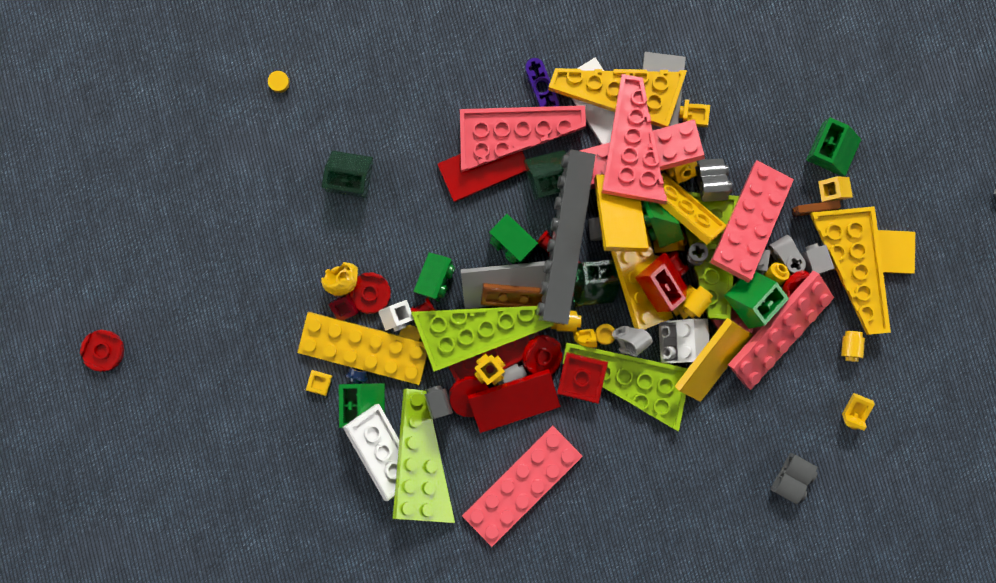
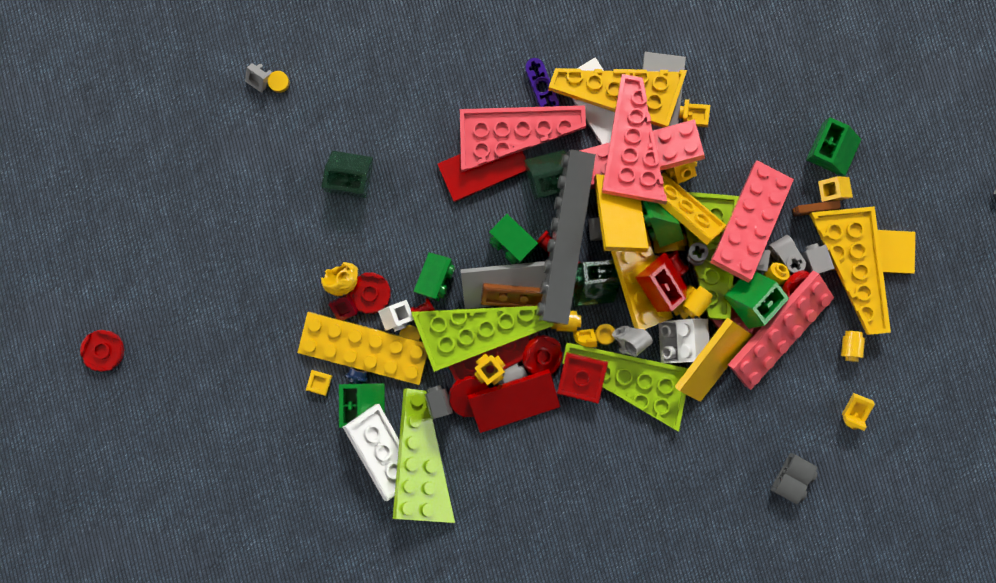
coral plate [462,425,583,547] -> none
dark grey brick [696,158,733,202] -> none
none -> light grey tile [245,63,271,93]

